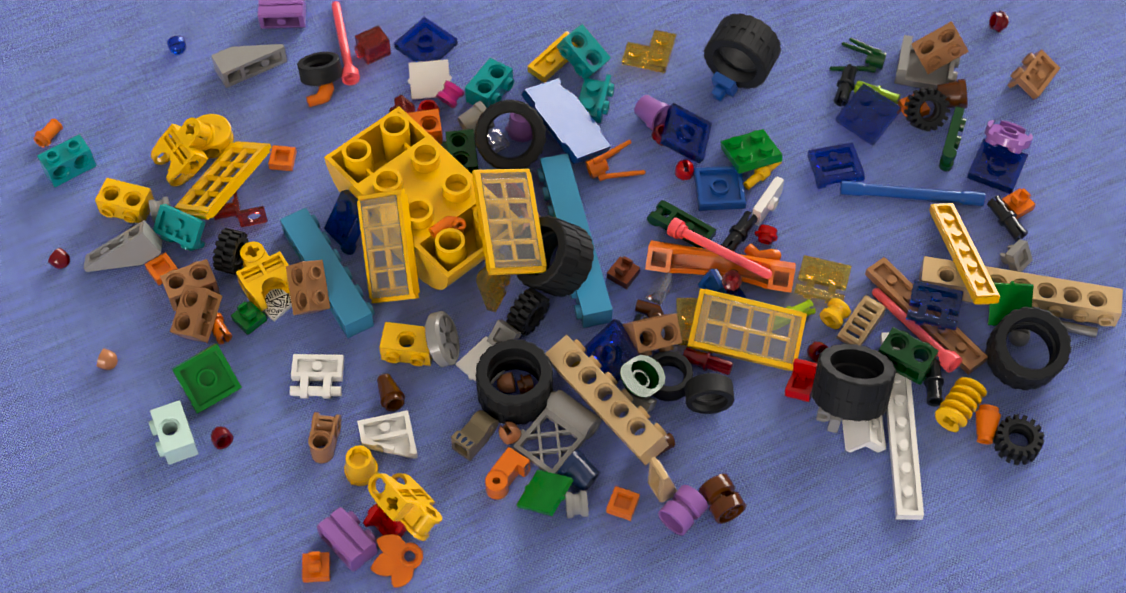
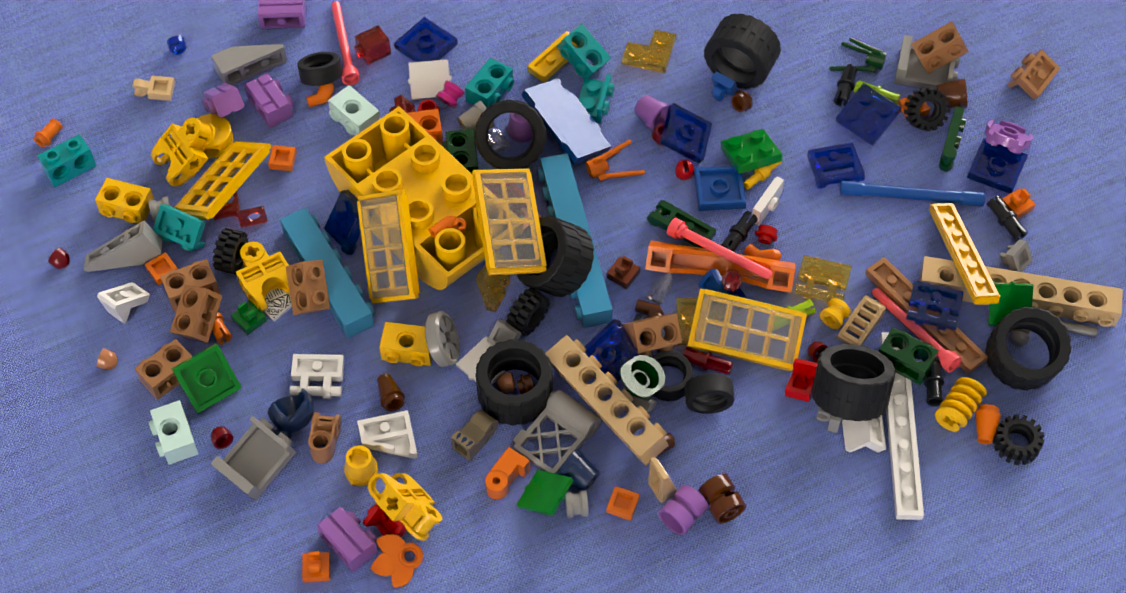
nougat hinge [498,422,521,445] -> none
dark red plate [989,10,1009,32] -> none
none -> white slope [97,282,150,324]
none -> tan plate [132,76,175,101]
none -> medium nougat brick [134,339,192,400]
none -> medium lavender brick [201,83,244,118]
none -> light grey panel [211,416,296,501]
none -> medium lavender brick [245,73,294,128]
none -> dark blue hair [267,388,314,439]
none -> light aqua brick [328,85,380,136]
none -> reddish brown plate [731,90,752,112]

